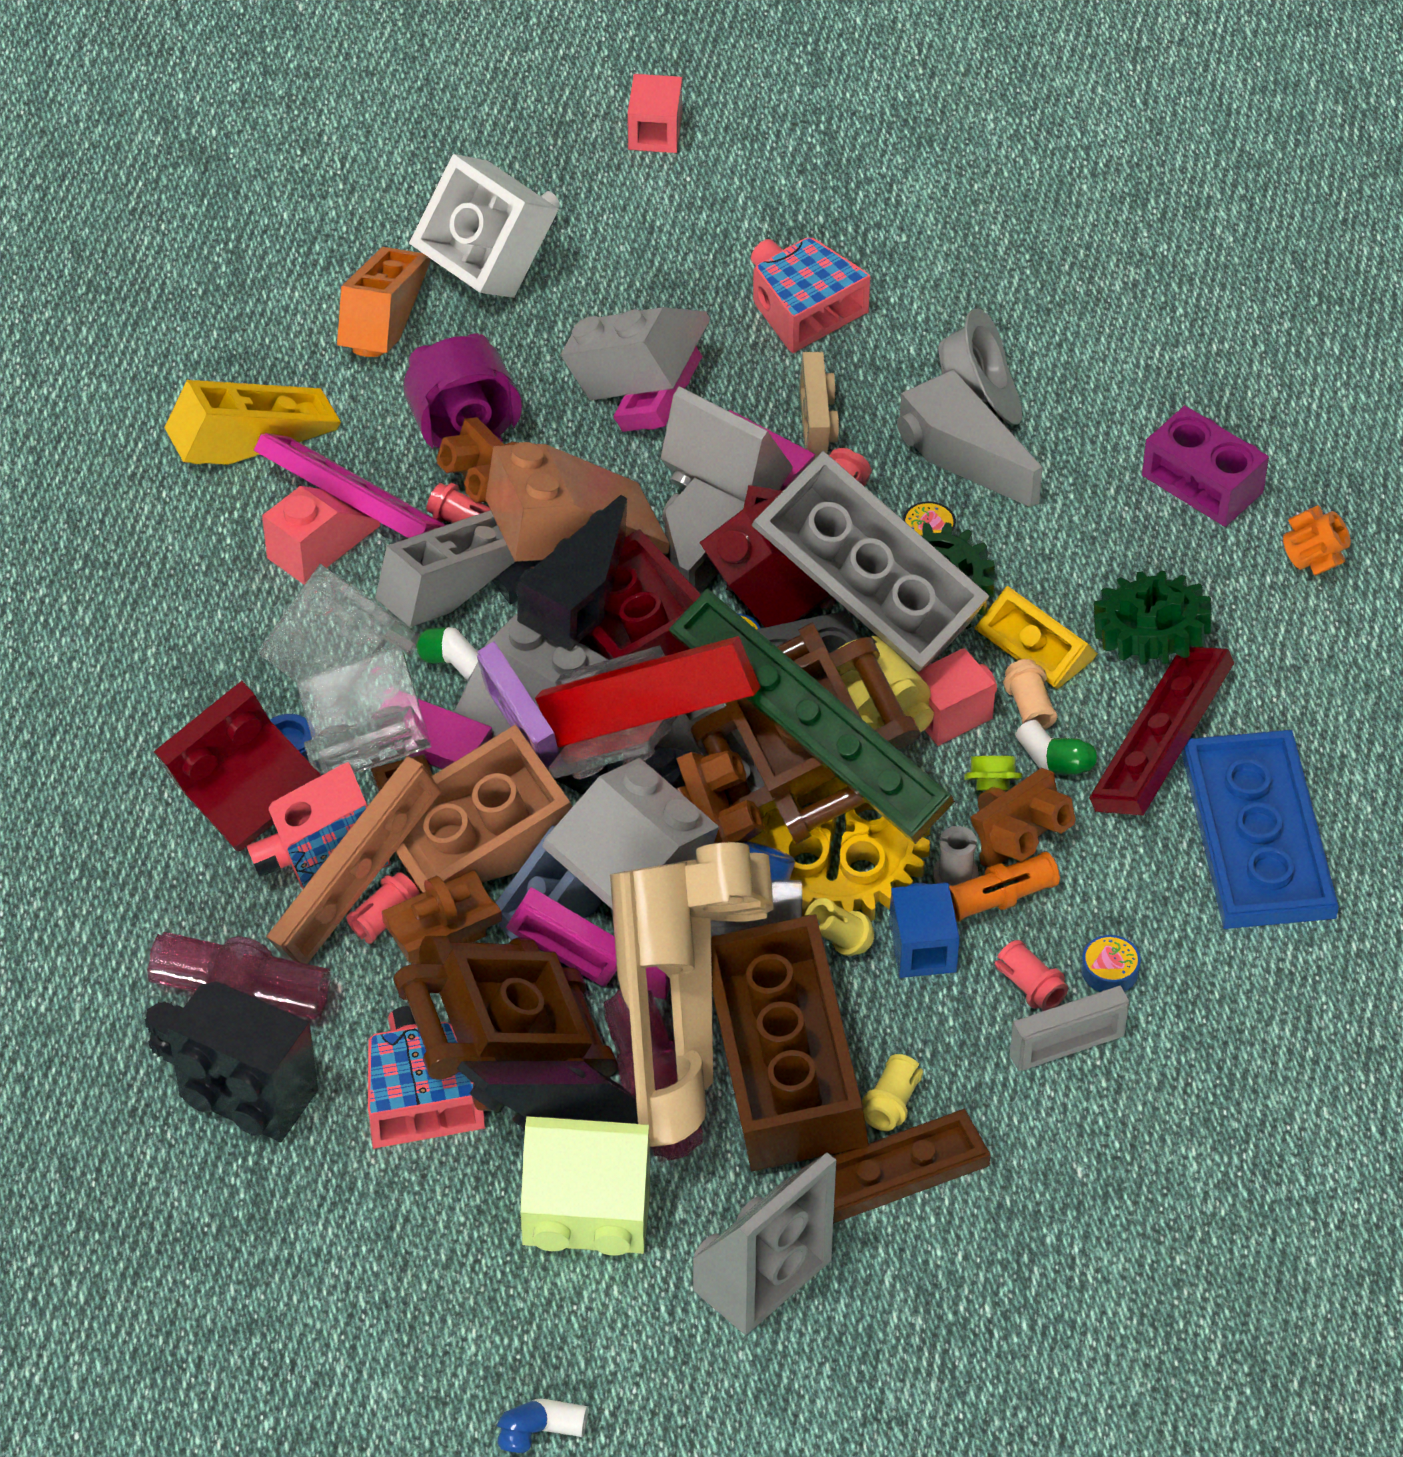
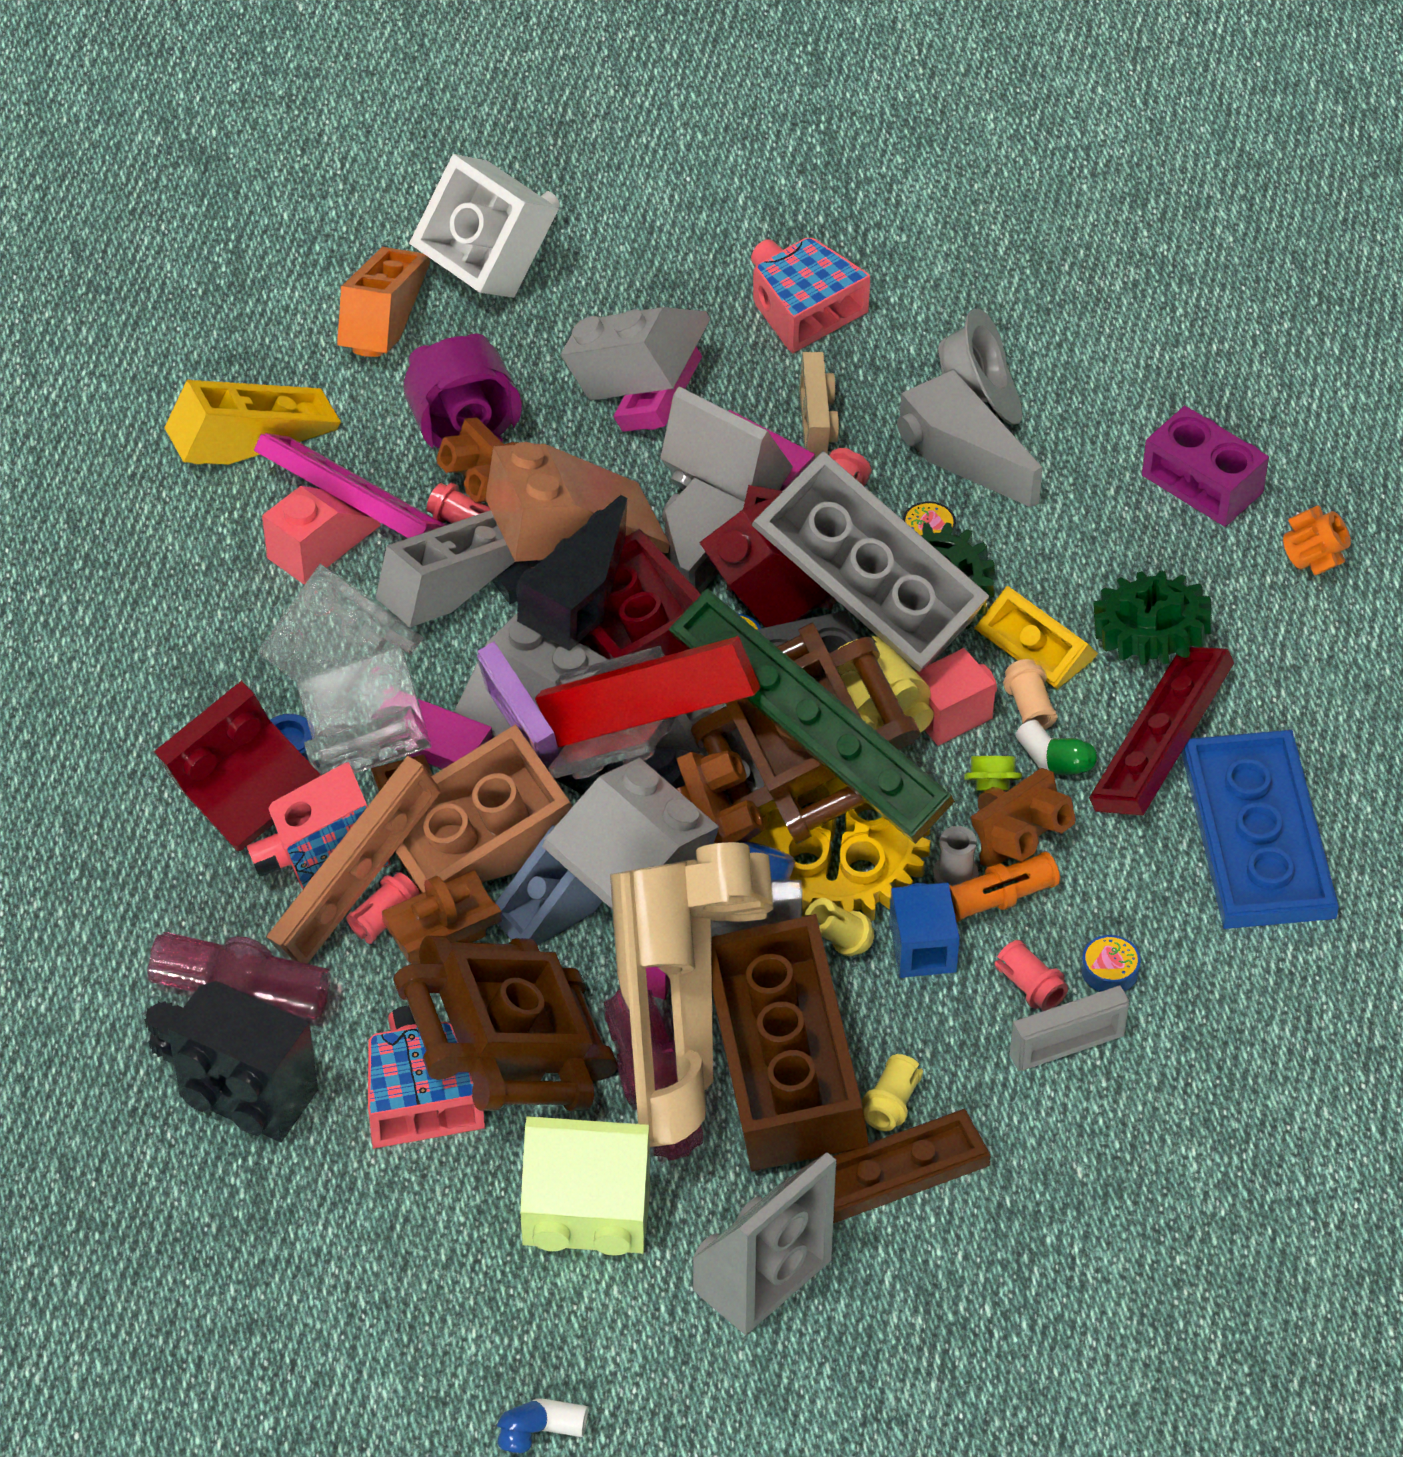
arm [416,627,478,681] -> none
black slope [457,1061,638,1130] -> none
dark pink tile [506,887,617,987] -> none
coral brick [628,74,682,153] -> none

